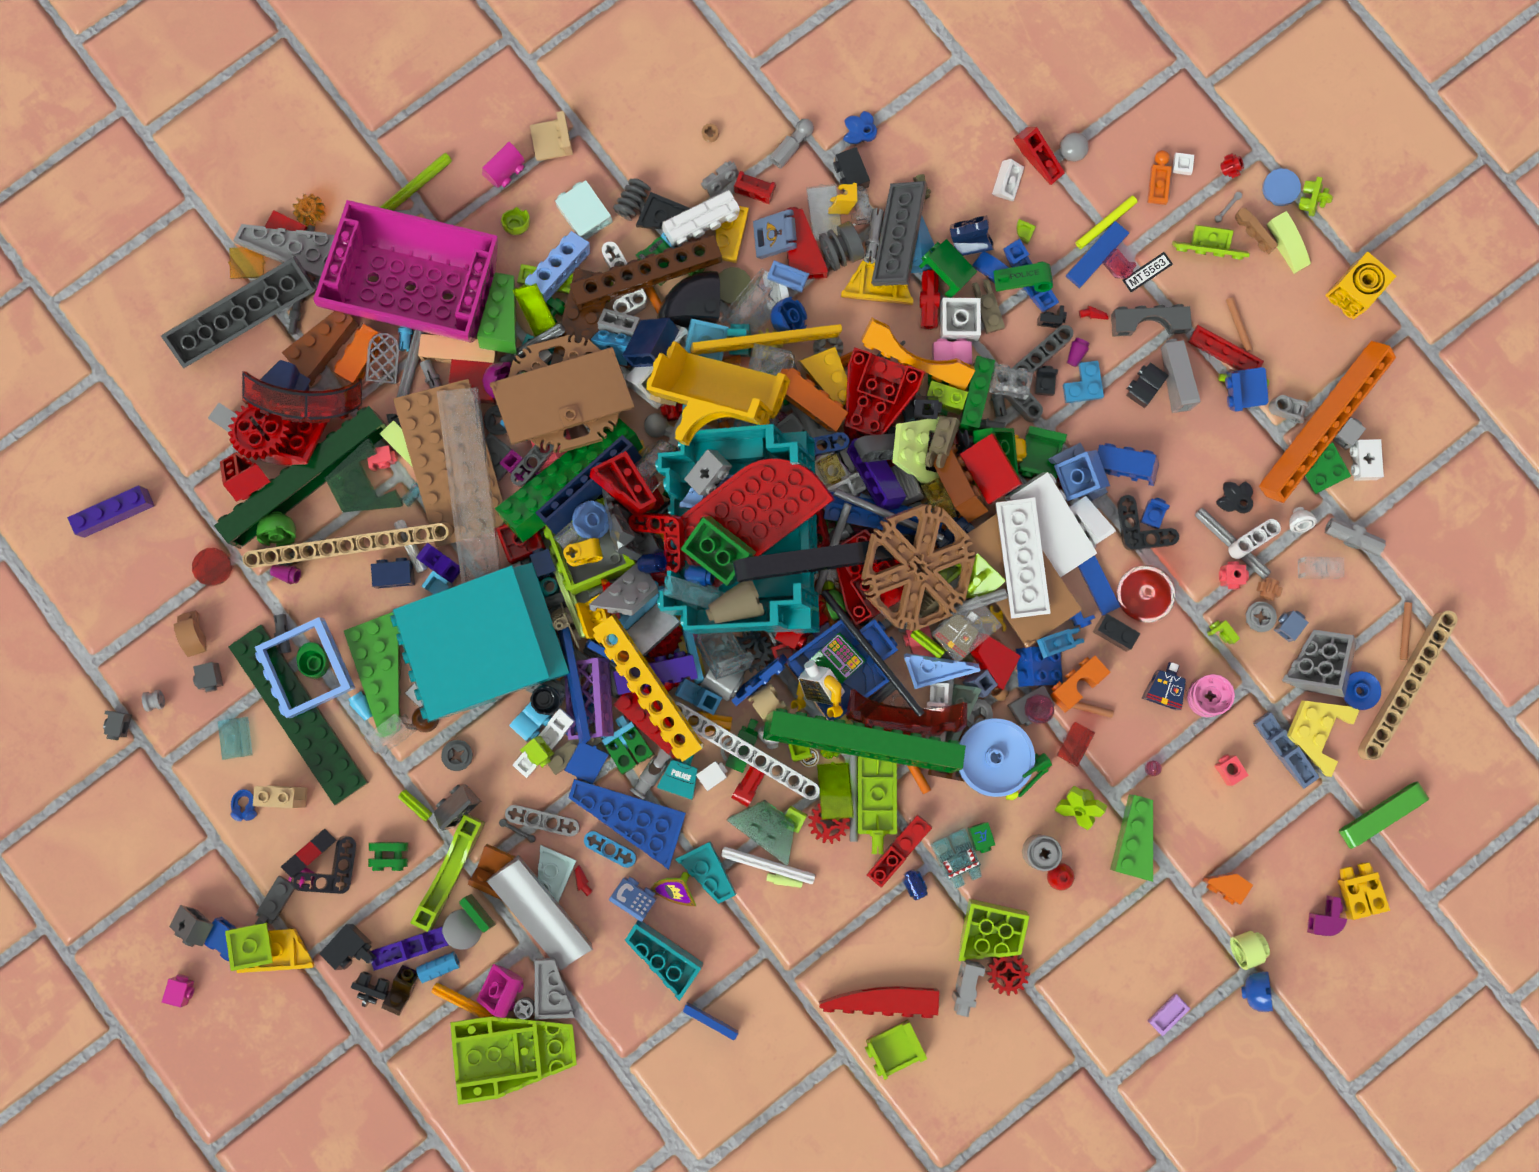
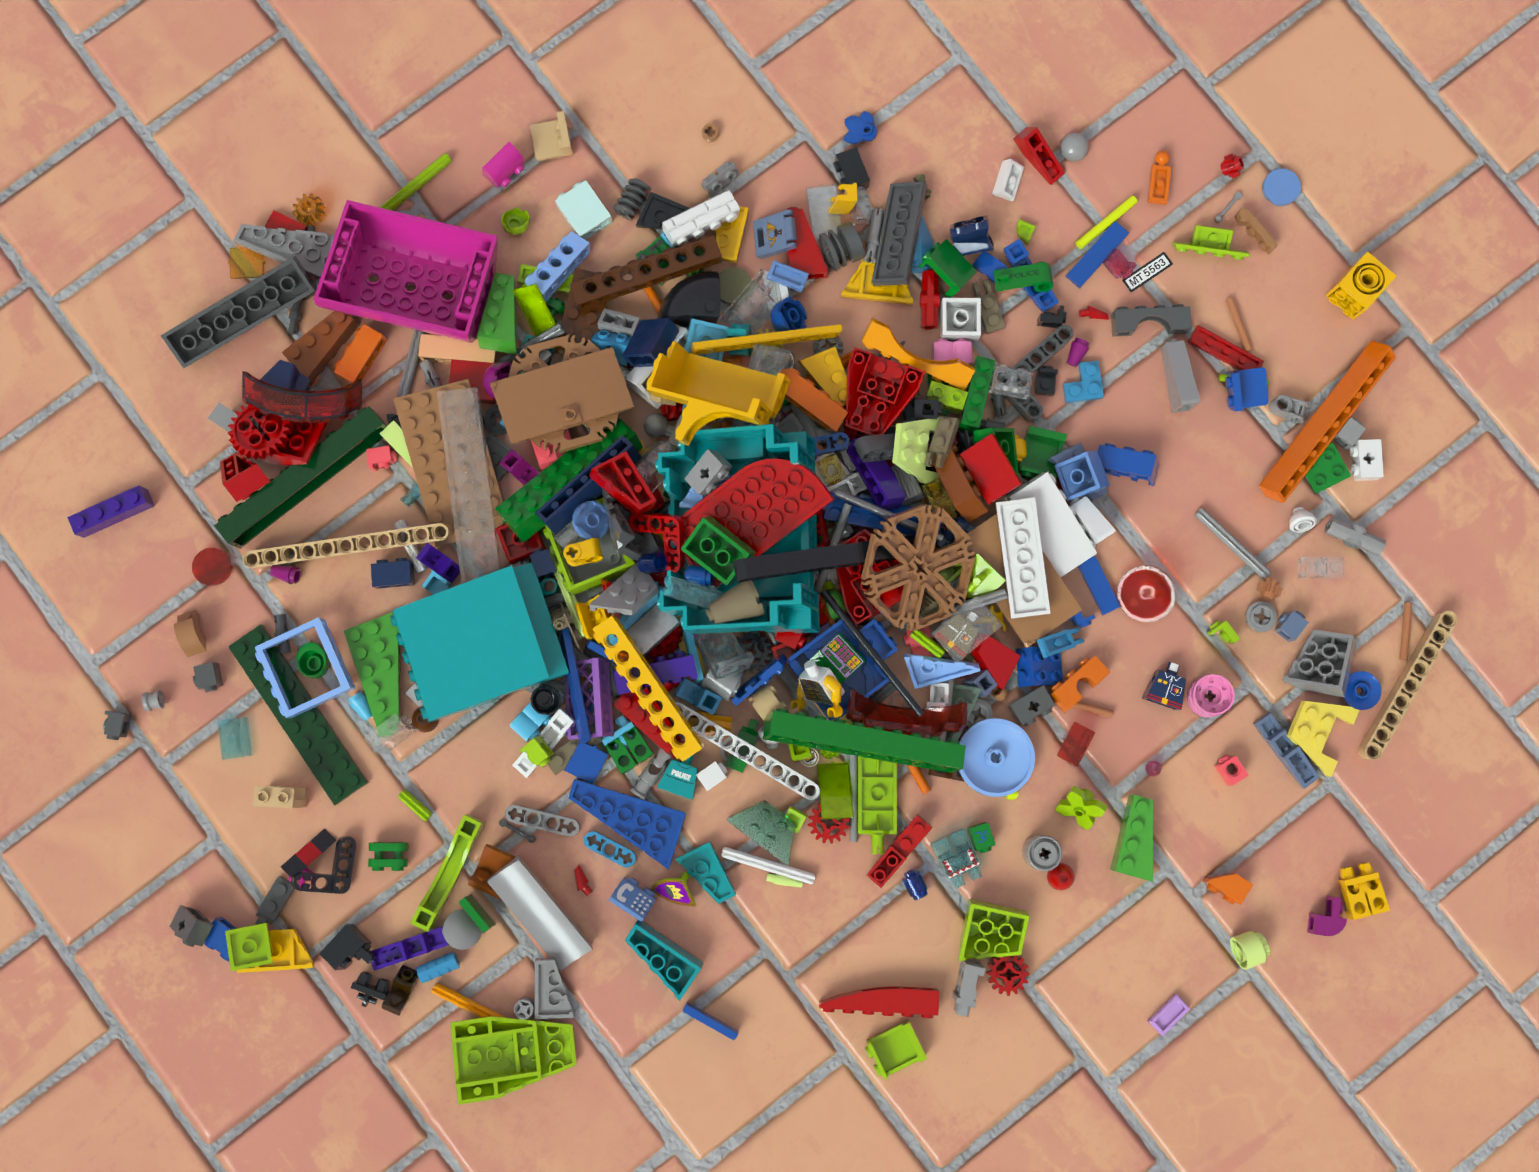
dark pink brick [161,975,195,1008] -> none
blue piece [230,789,257,822] -> none
bright green cylinder [257,512,296,547] -> none
clear green wing [325,437,404,512] -> none
light grey window [365,333,399,384] -> none
medium azure pin [398,326,413,352] -> none
dark grey slope [434,784,481,831] -> none
dark grey gear [441,740,473,771] -> none
dark pink brick [476,964,524,1018] -> none
dark grey beam [511,430,566,487] -> none
light aqua wing [538,845,577,903] -> none
white beam [602,242,648,316] -> none
red piece [731,766,764,807] -> none
red hinge [734,171,776,204] -> none
light grey piece [769,119,814,169] -> none
green plant [1018,753,1052,797] -> none
clear pink hair [1024,694,1055,724] -> none
black brick [1093,614,1141,651] -> none
black beam [1117,495,1179,551] -> none
black brick [1126,362,1169,408] -> none
blue bracket [1140,498,1170,529] -> none
white plate [1172,153,1194,175] -> none
black plate [1216,481,1253,514] -> none
coral brick [1219,561,1249,589] -> none
white beam [1228,519,1281,559] -> none
blue cylinder [1241,971,1273,1012] -> none
yellowish green slope [1266,211,1311,274] -> none
lime hips [1299,177,1333,216] -> none
bright green beam [1338,781,1429,849] -> none

